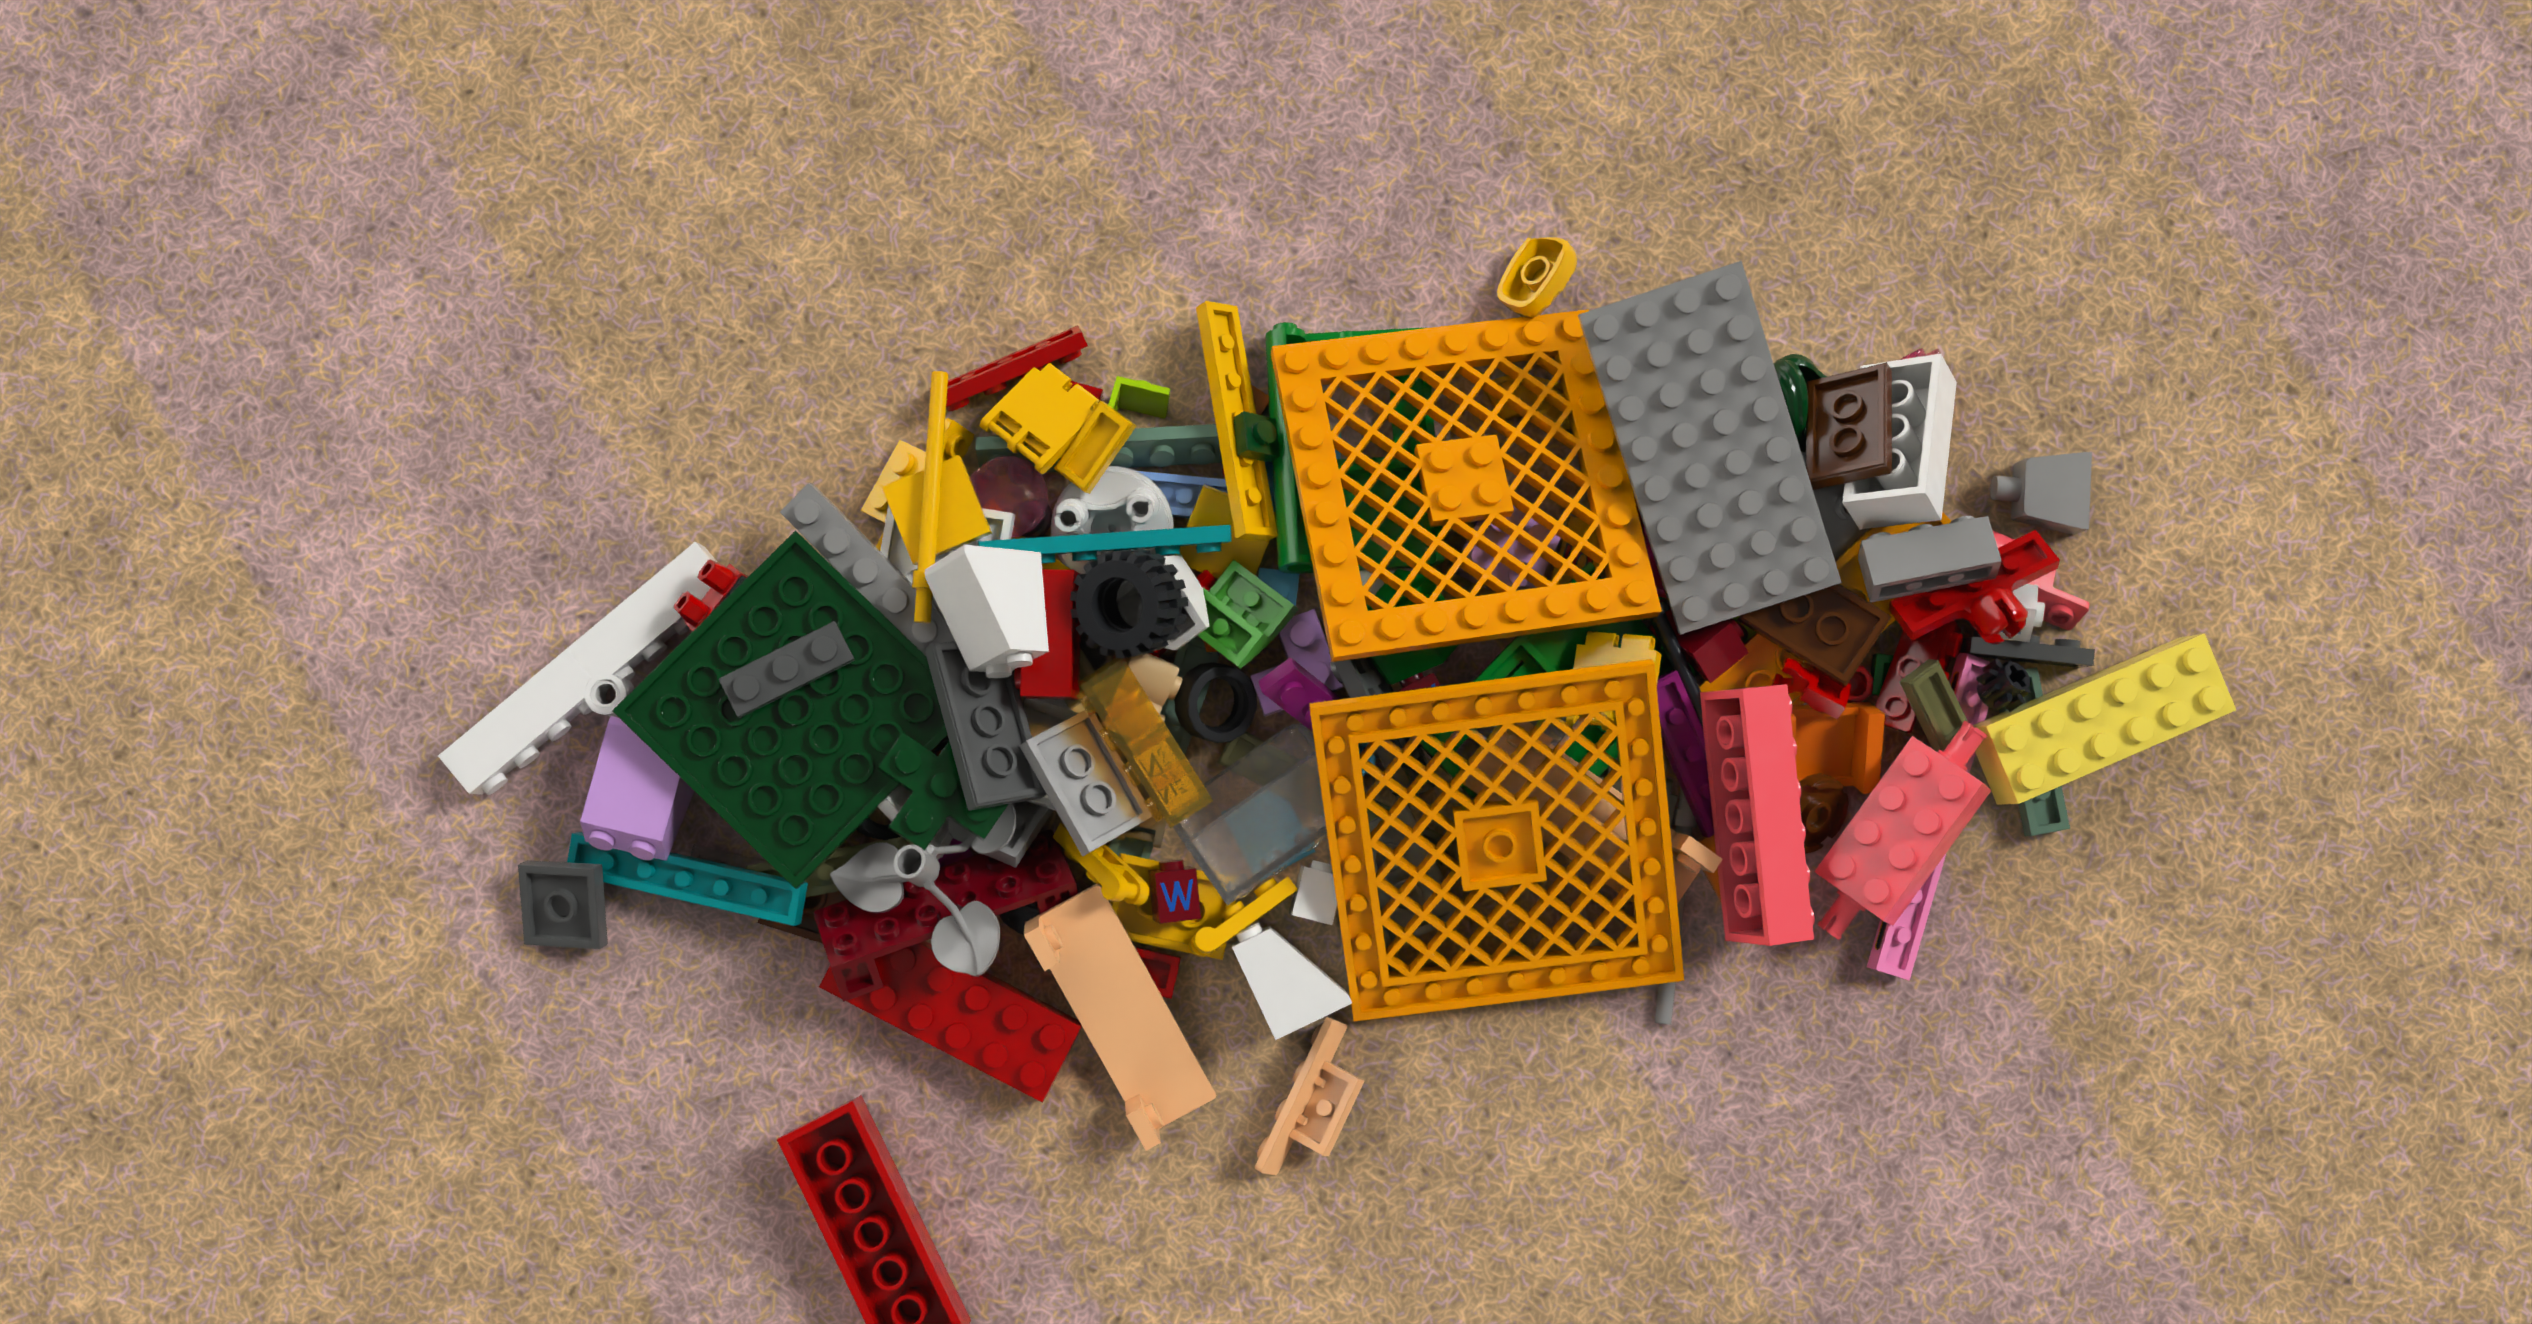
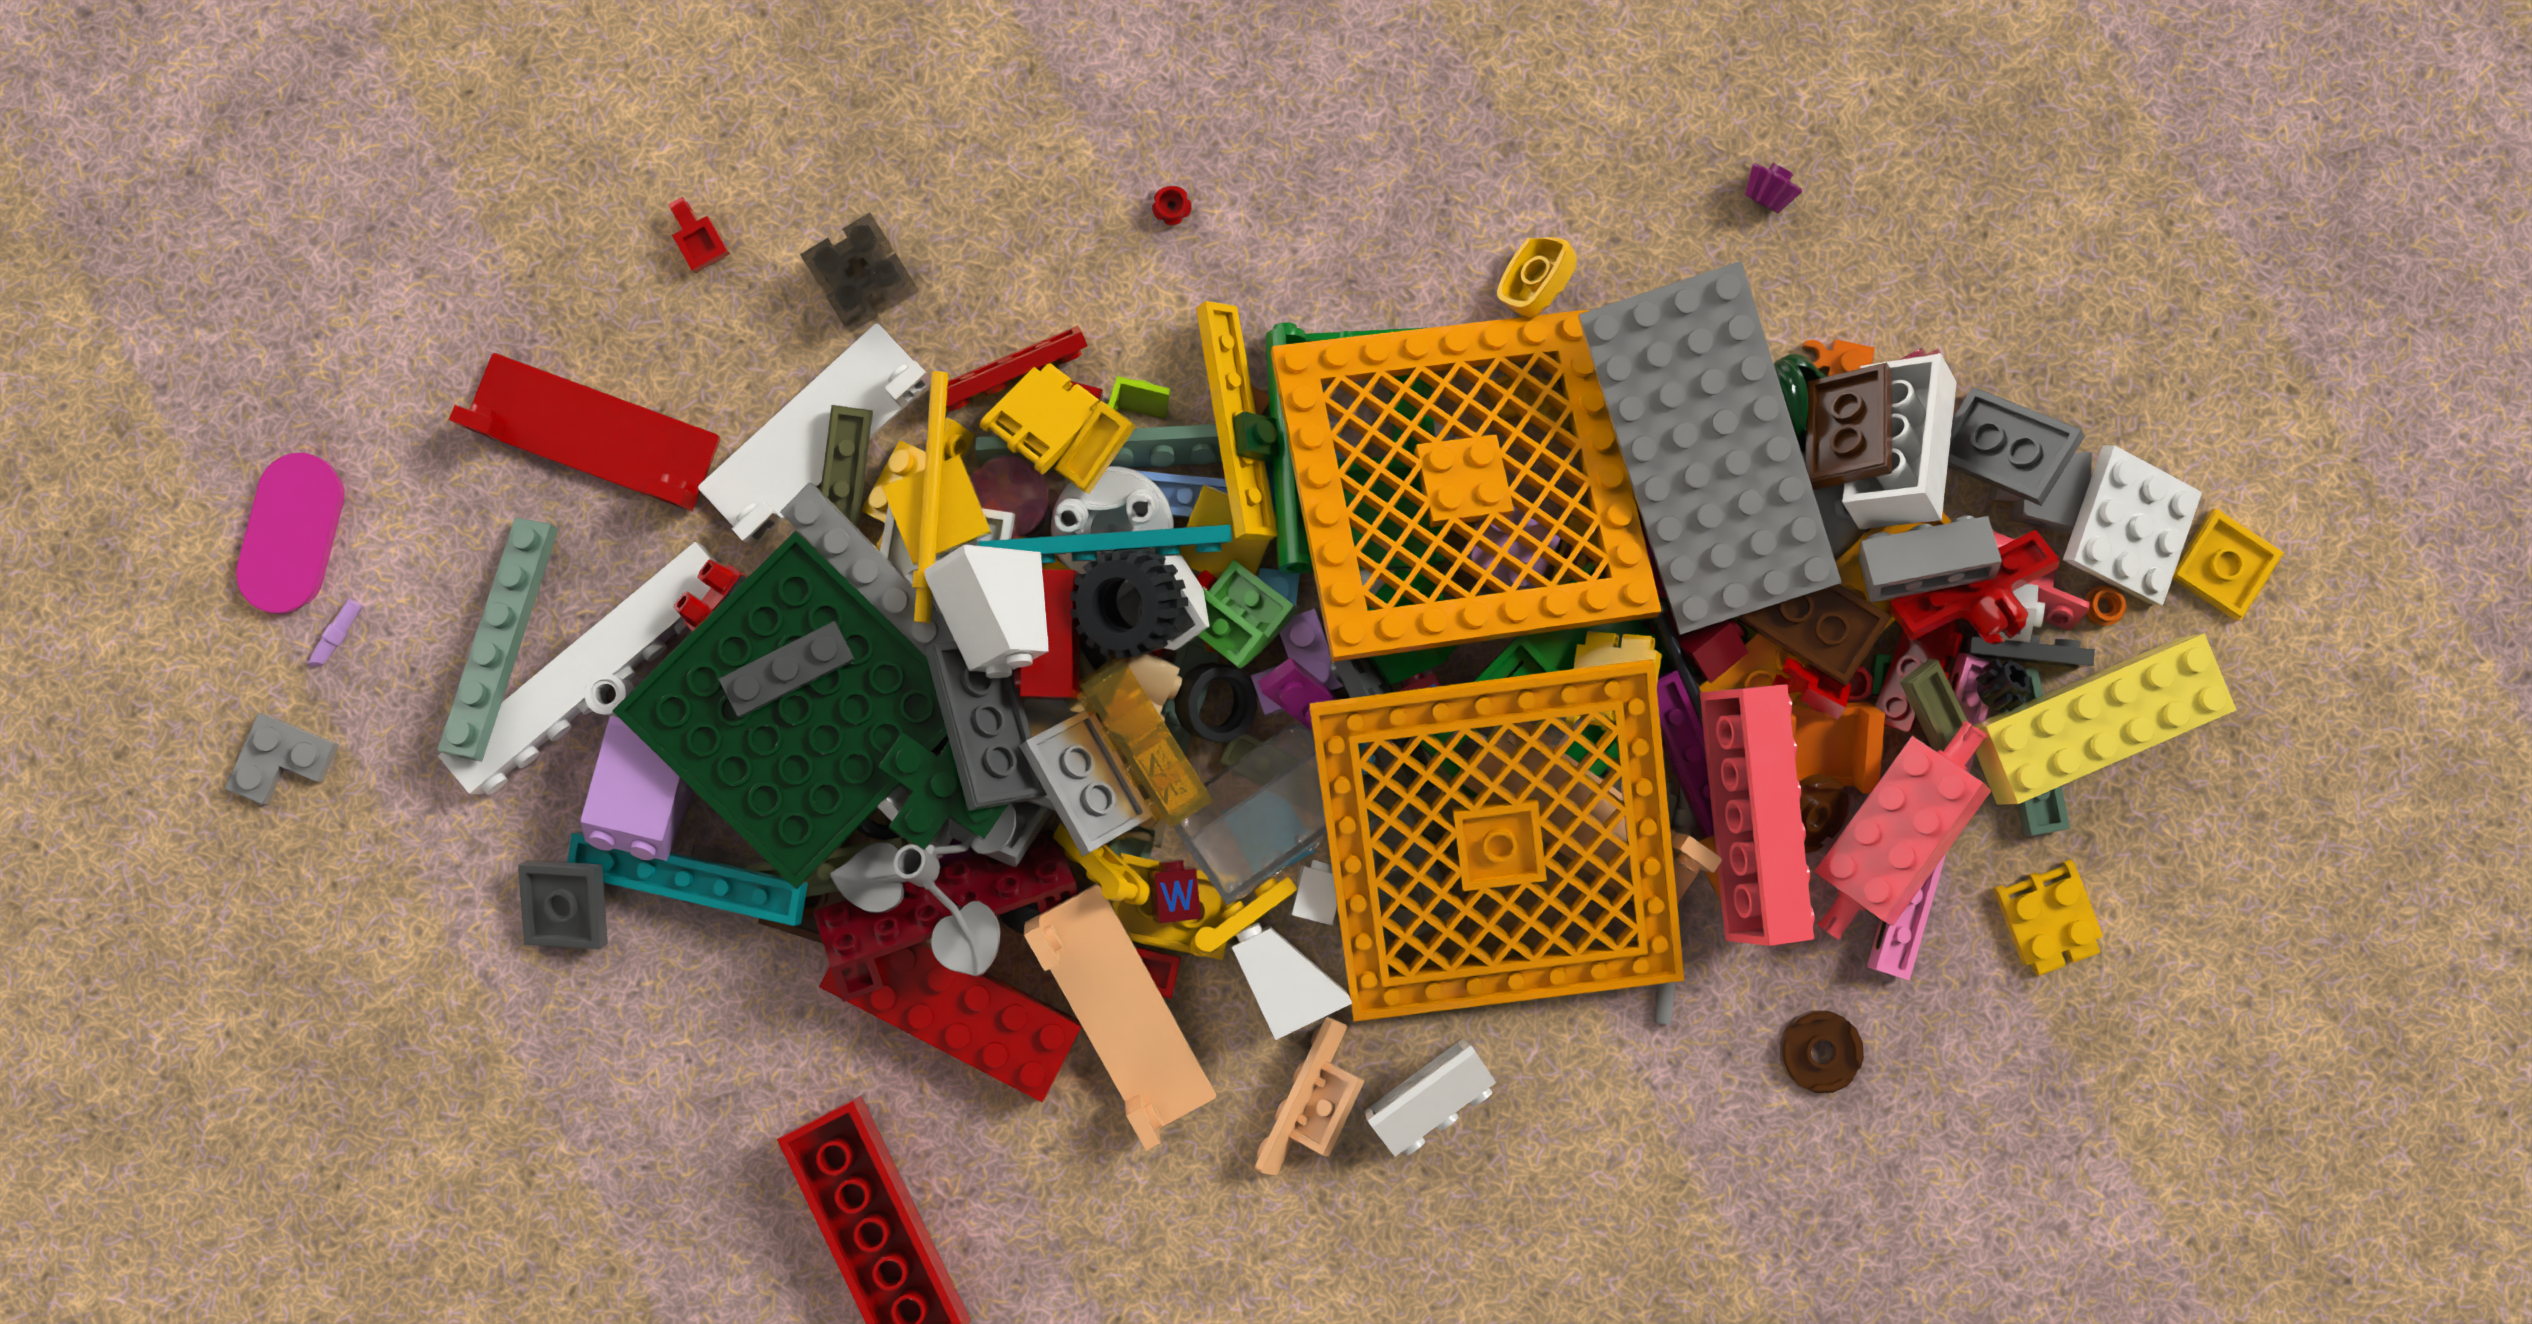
none -> light grey plate [225,713,339,804]
none -> dark pink tile [236,453,345,614]
none -> lavender piece [308,598,363,666]
none -> sand green plate [437,517,559,762]
none -> red bracket [448,353,721,512]
none -> red plate [668,197,730,273]
none -> white bracket [698,324,931,547]
none -> clear smoke brick [800,212,919,333]
none -> olive tile [813,405,873,556]
none -> red plate [1152,186,1192,225]
none -> white slope [1364,1038,1497,1157]
none -> magenta piece [1745,162,1802,214]
none -> reddish brown tile [1779,1010,1864,1093]
none -> orange plate [1802,339,1875,377]
none -> dark grey plate [1947,387,2085,506]
none -> yellow plate [1993,859,2104,976]
none -> white plate [2063,445,2202,606]
none -> orange plate [2084,585,2126,626]
none -> yellow tile [2172,508,2284,621]

